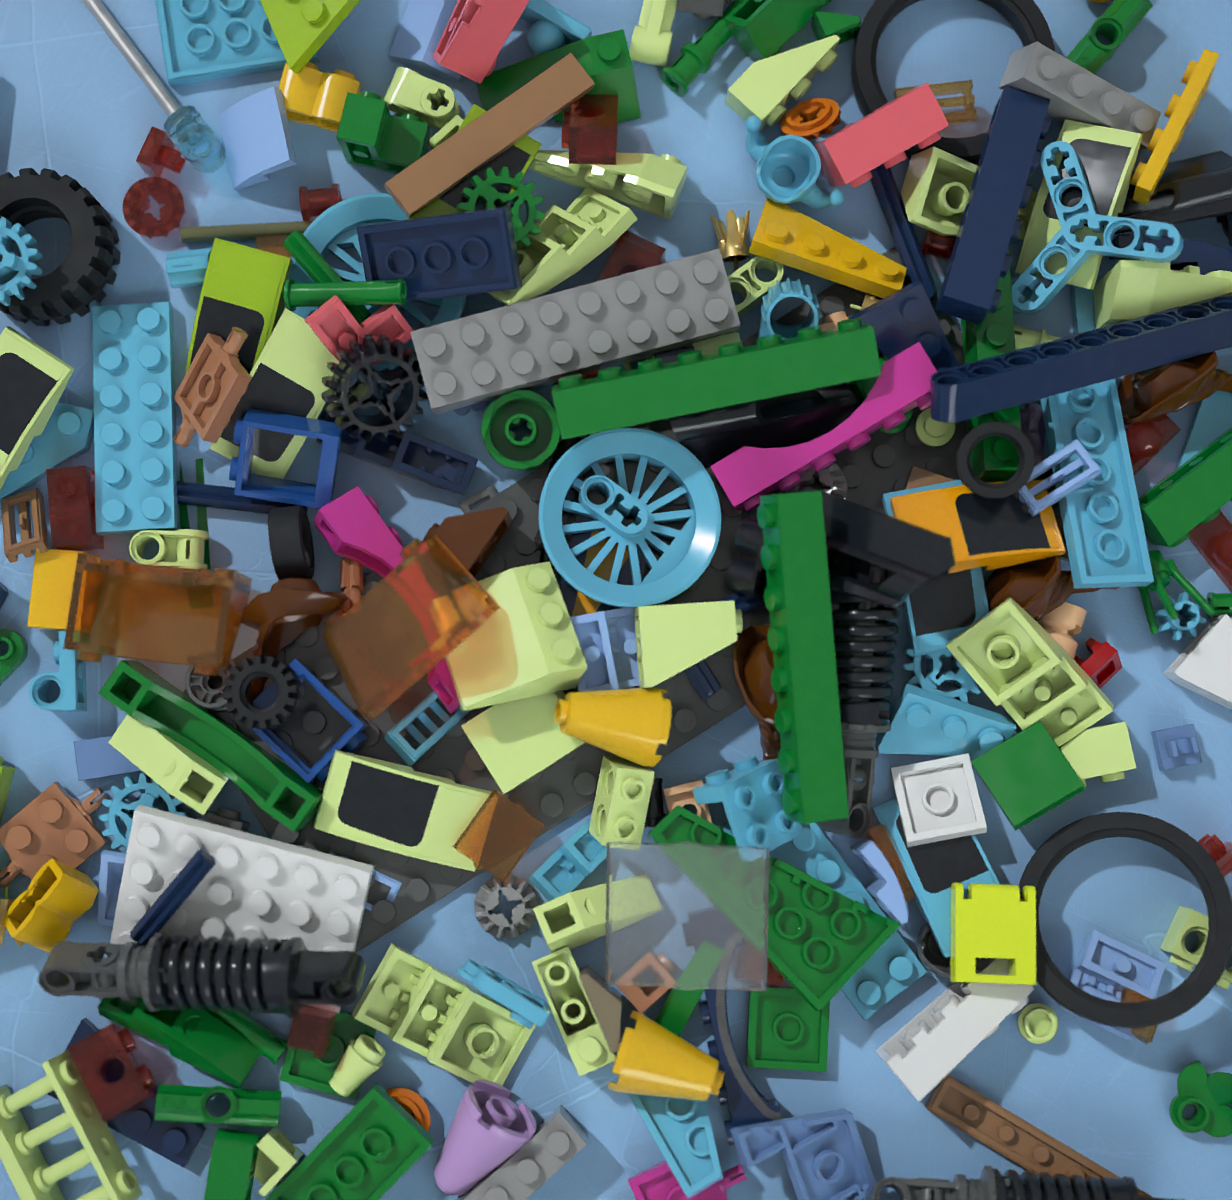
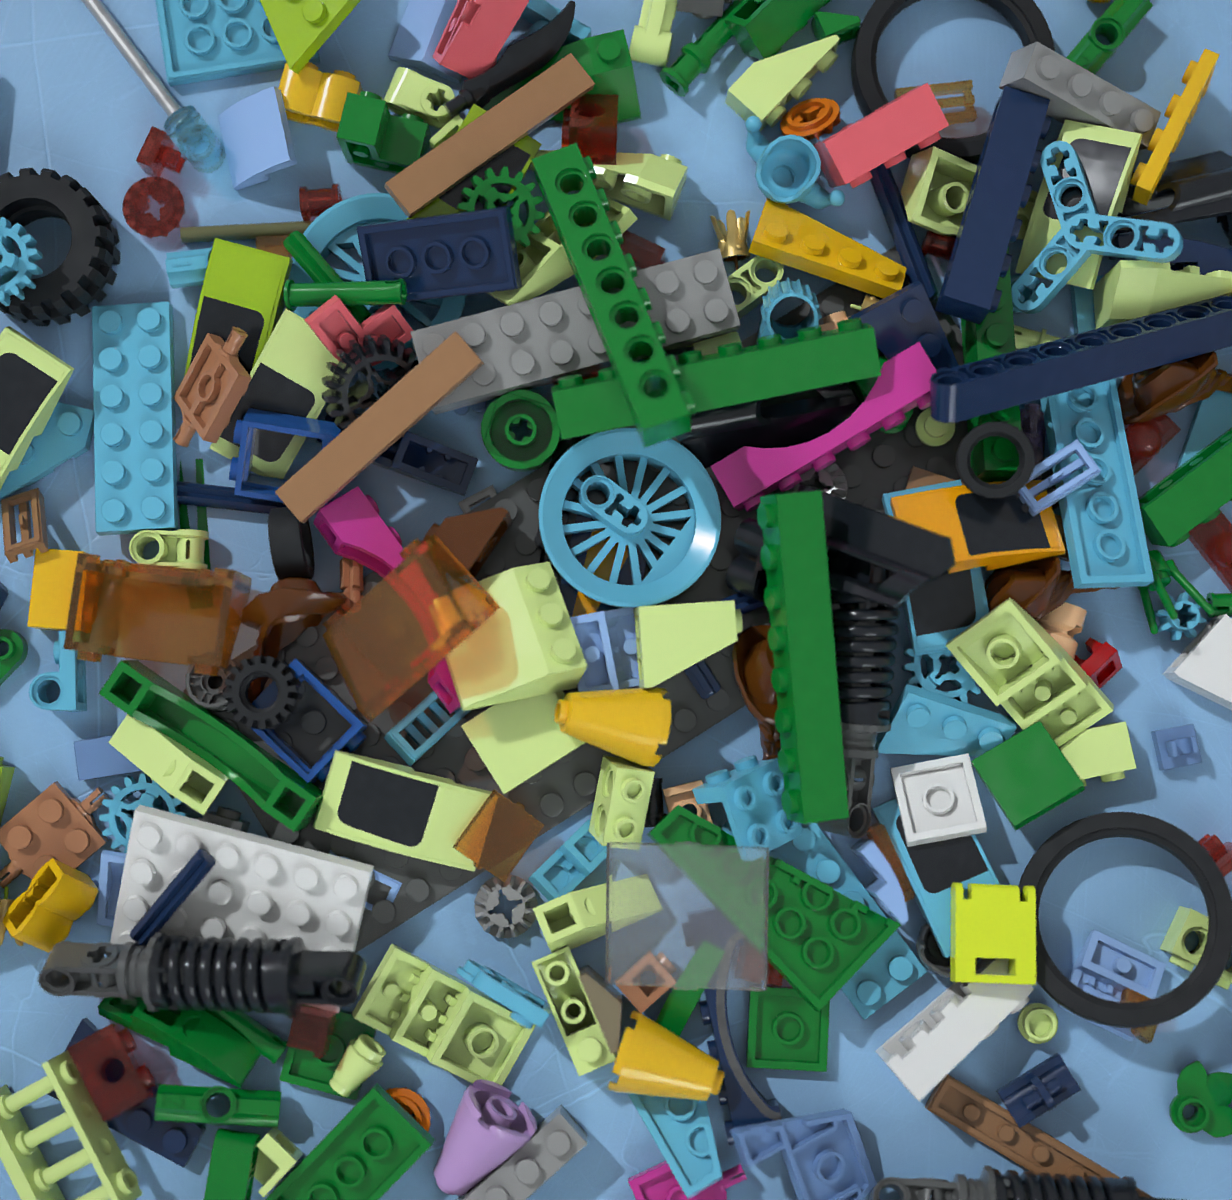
clear red brick [46,465,104,551] -> none
none -> medium nougat tile [275,331,484,523]
none -> black sword [444,1,576,118]
none -> green brick [532,143,696,448]
none -> dark blue hips [996,1053,1081,1128]

